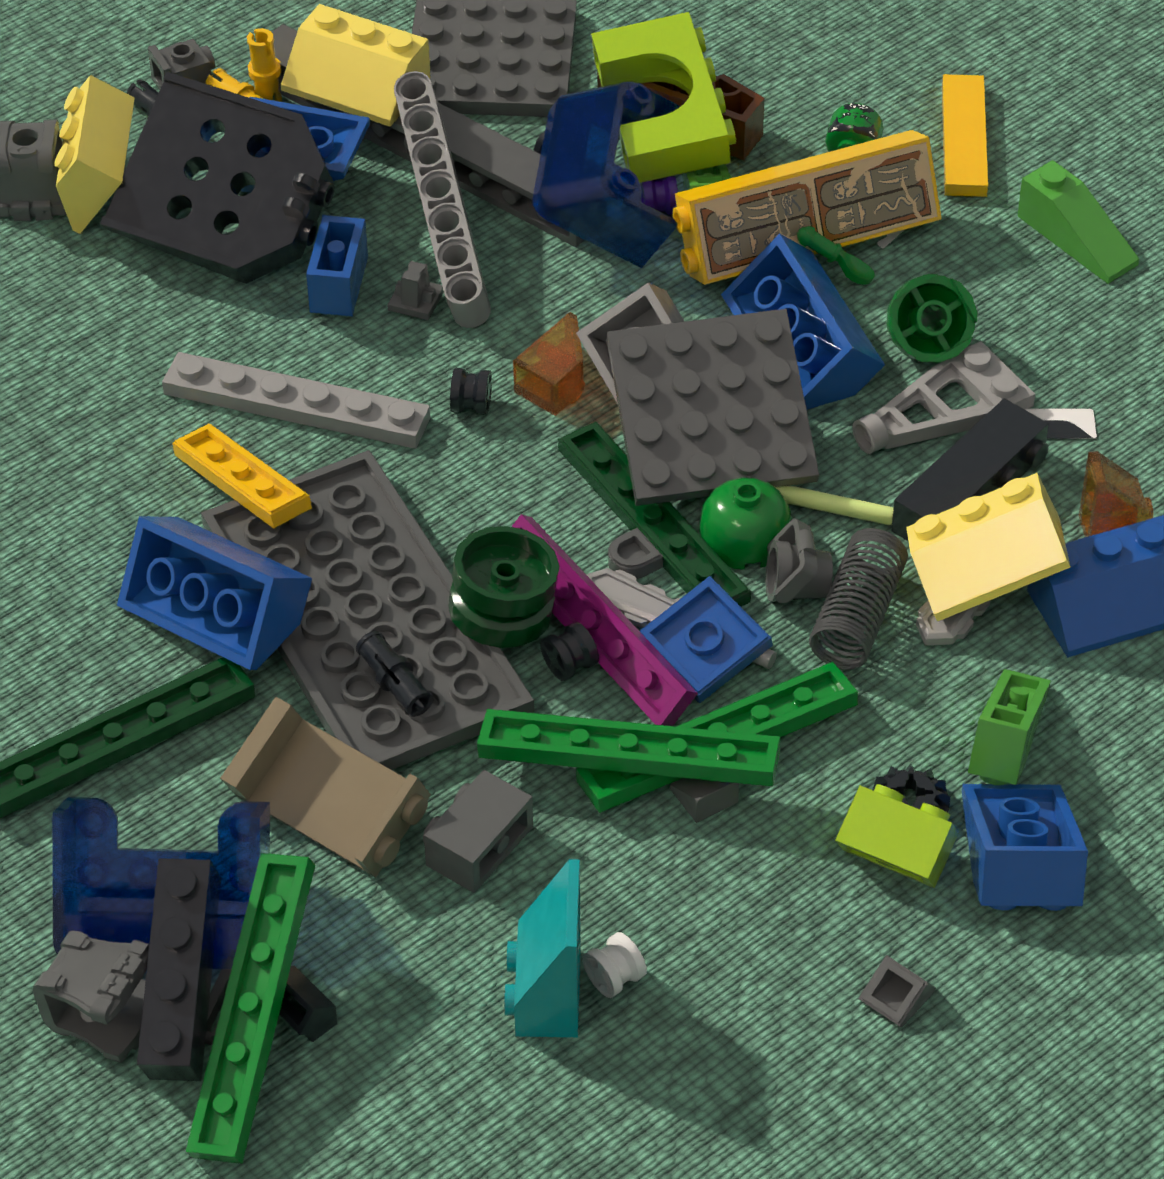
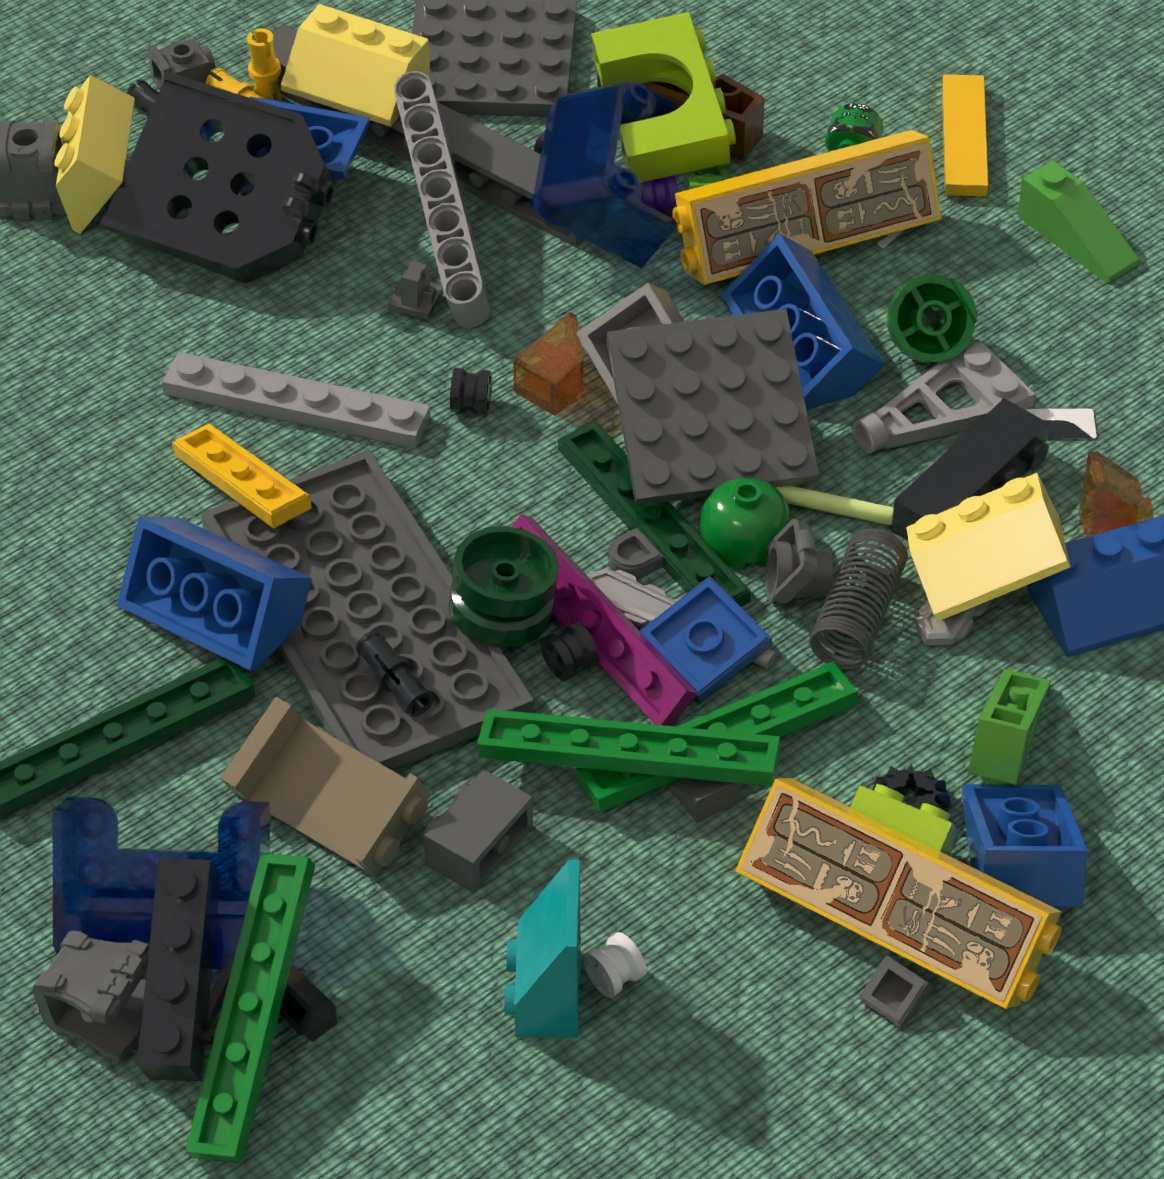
blue brick [306,215,368,316] -> none
green piece [797,226,875,285] -> none
none -> brick [735,778,1062,1009]

